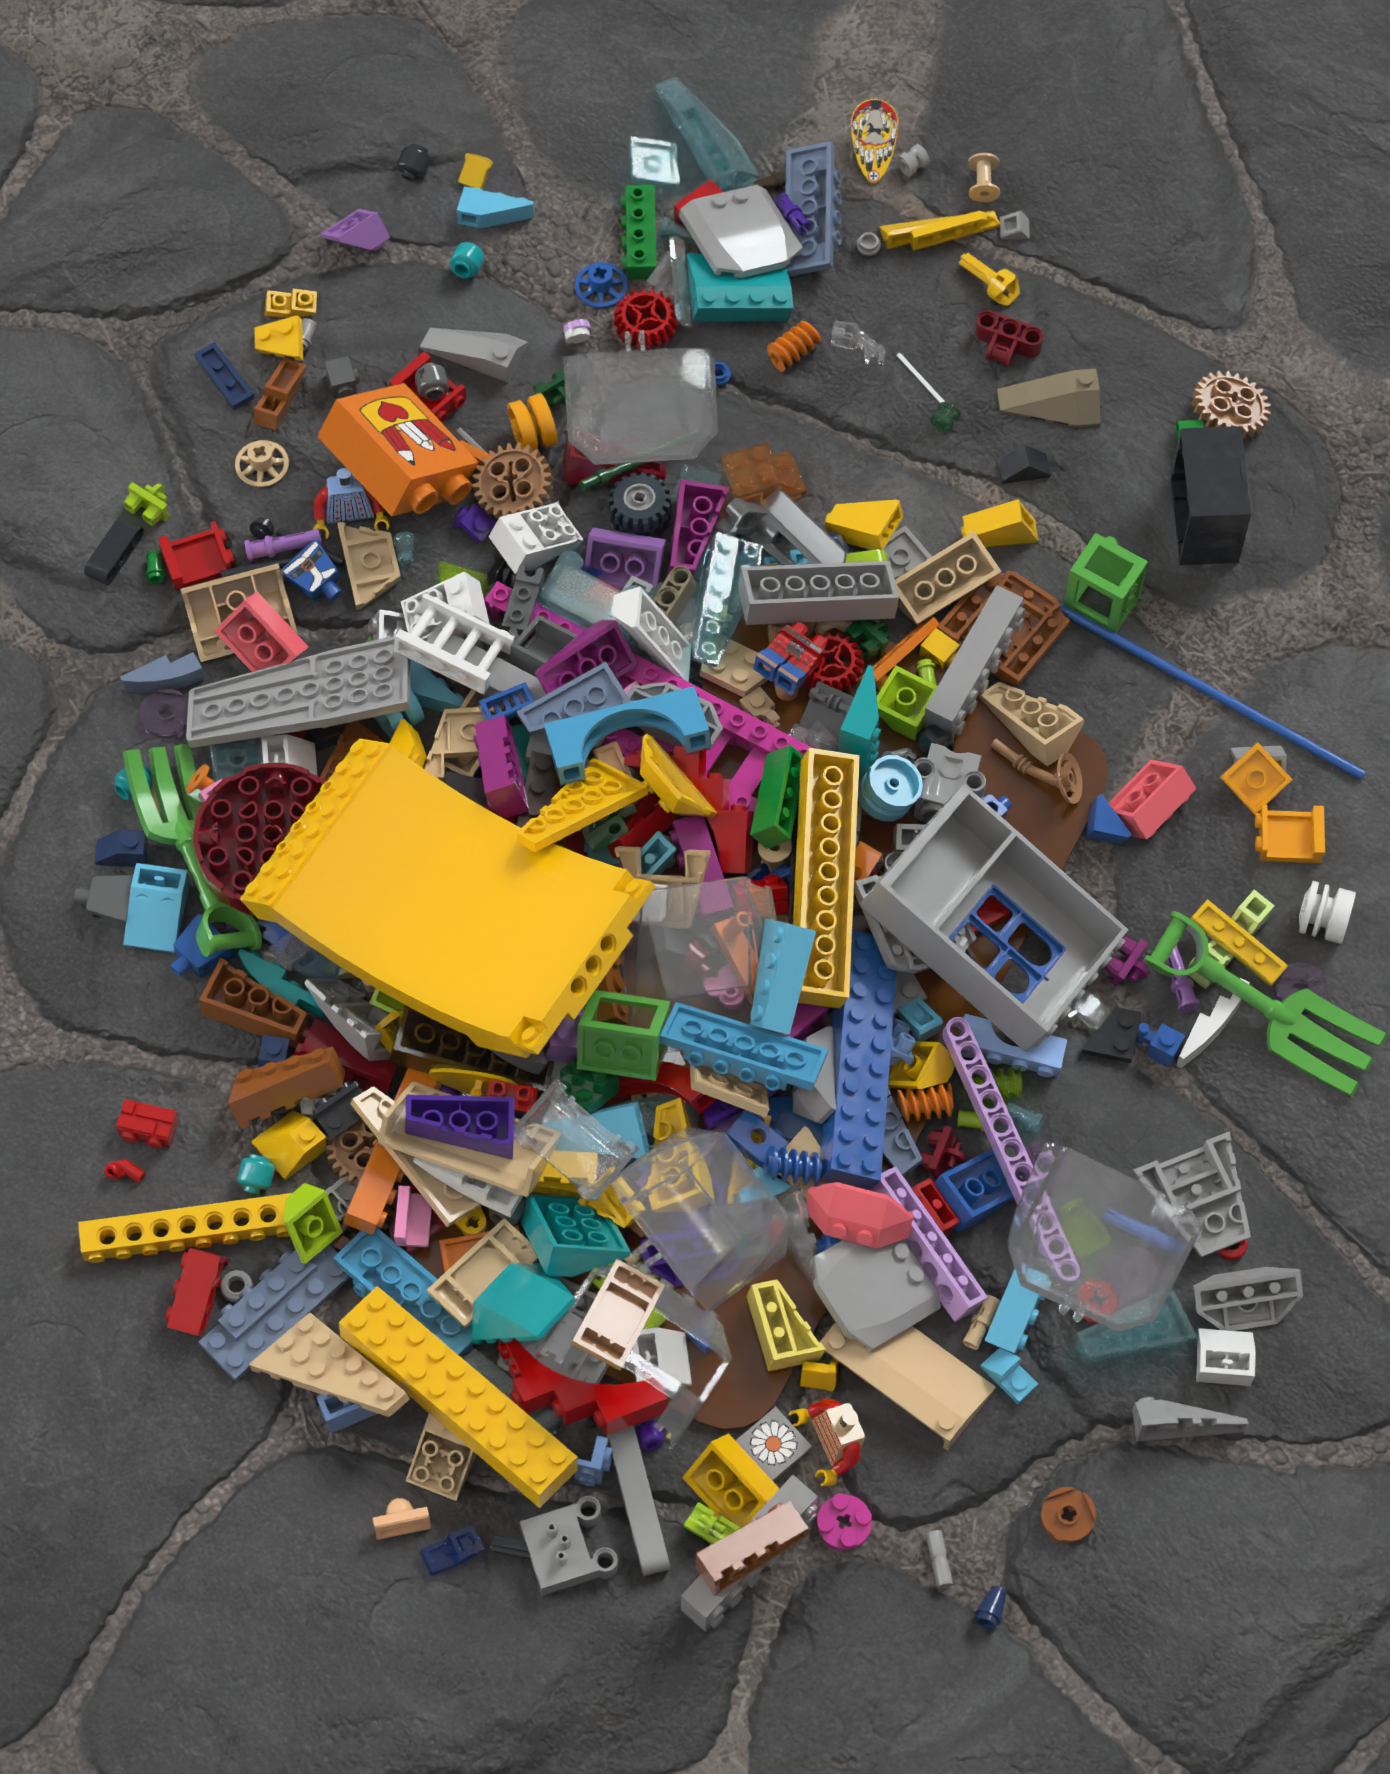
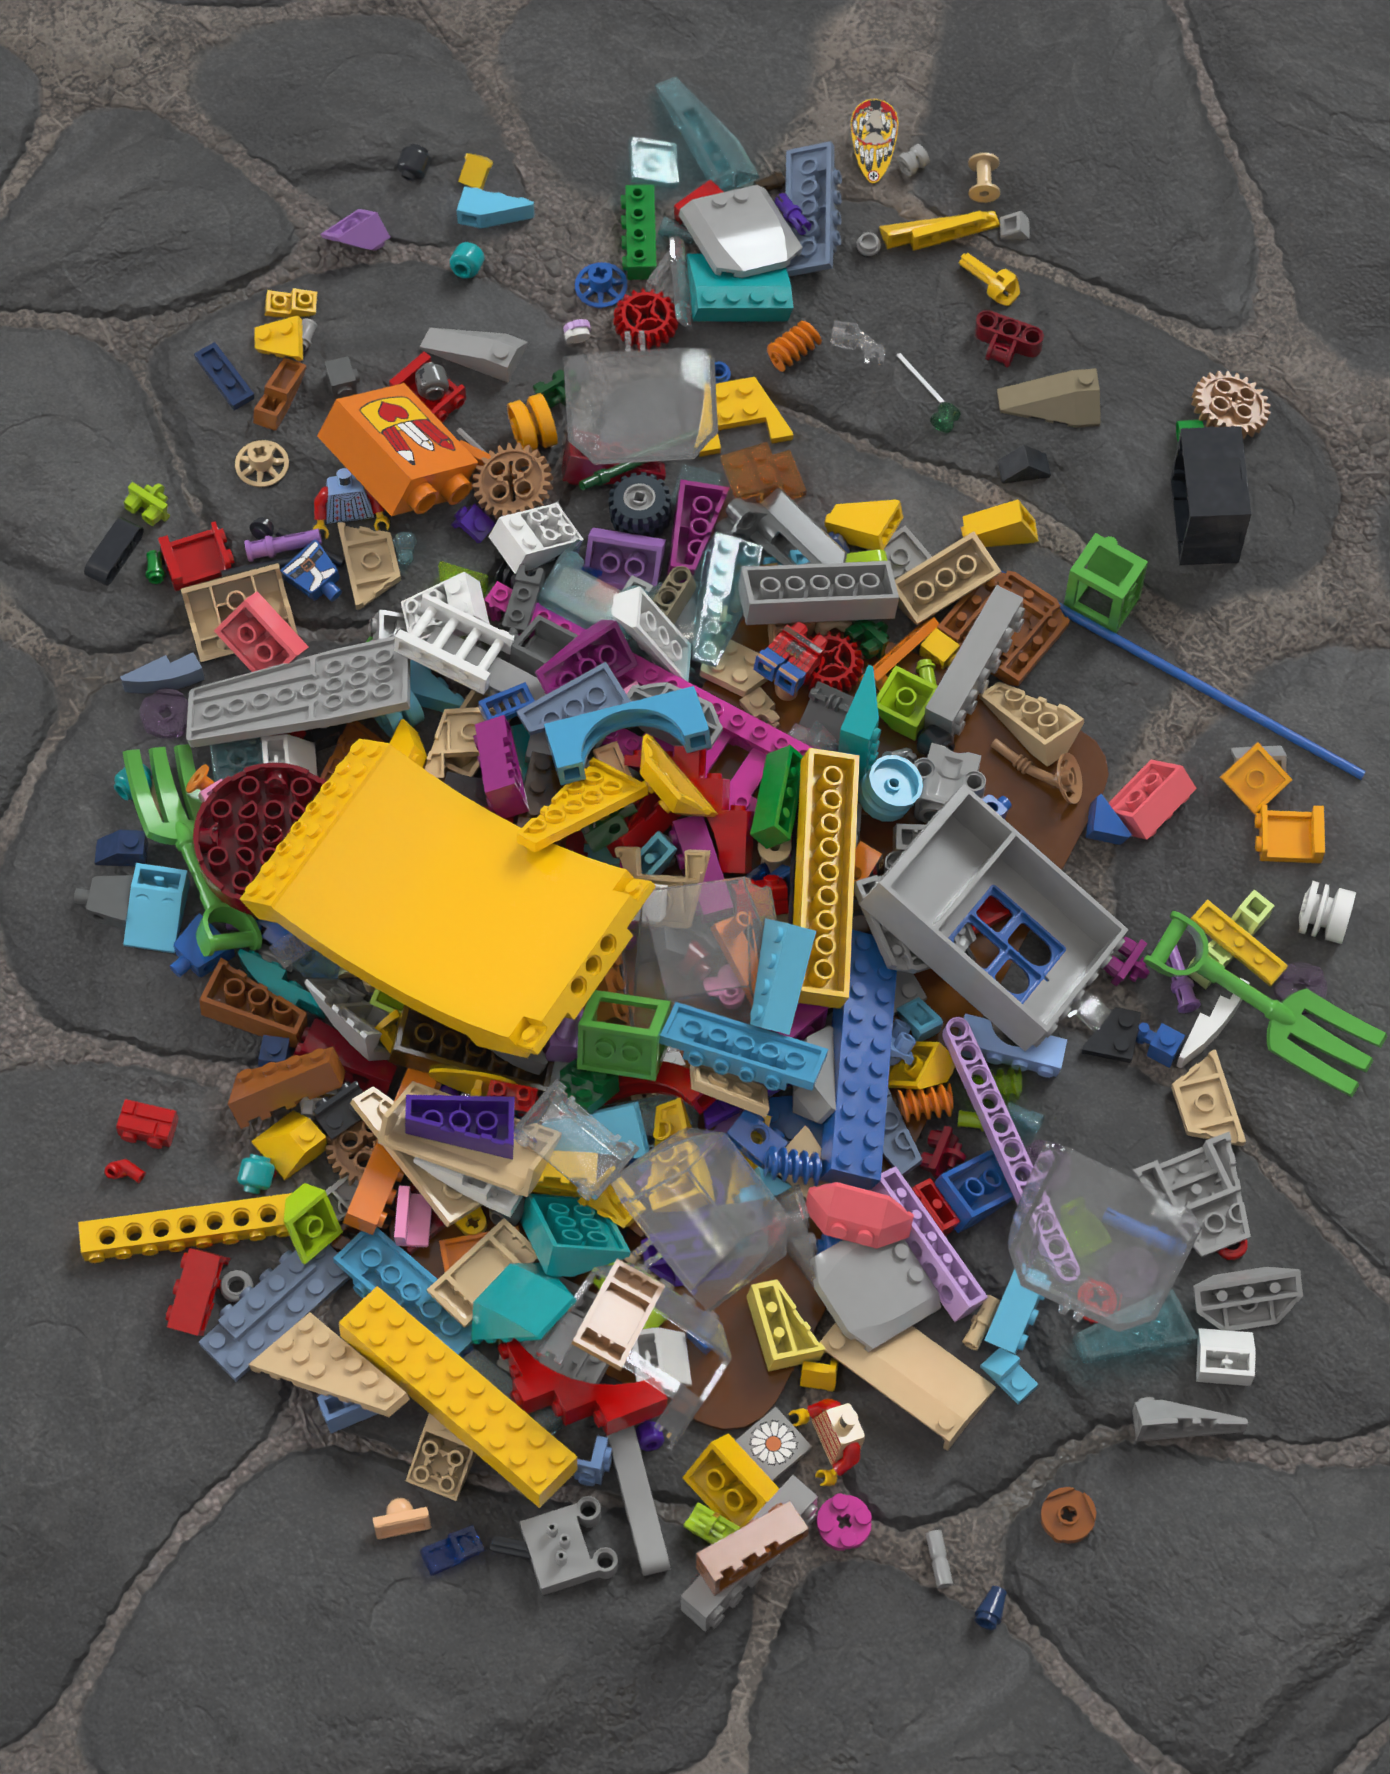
none -> yellow wing [699,377,793,457]
none -> tan wing [1171,1050,1246,1146]

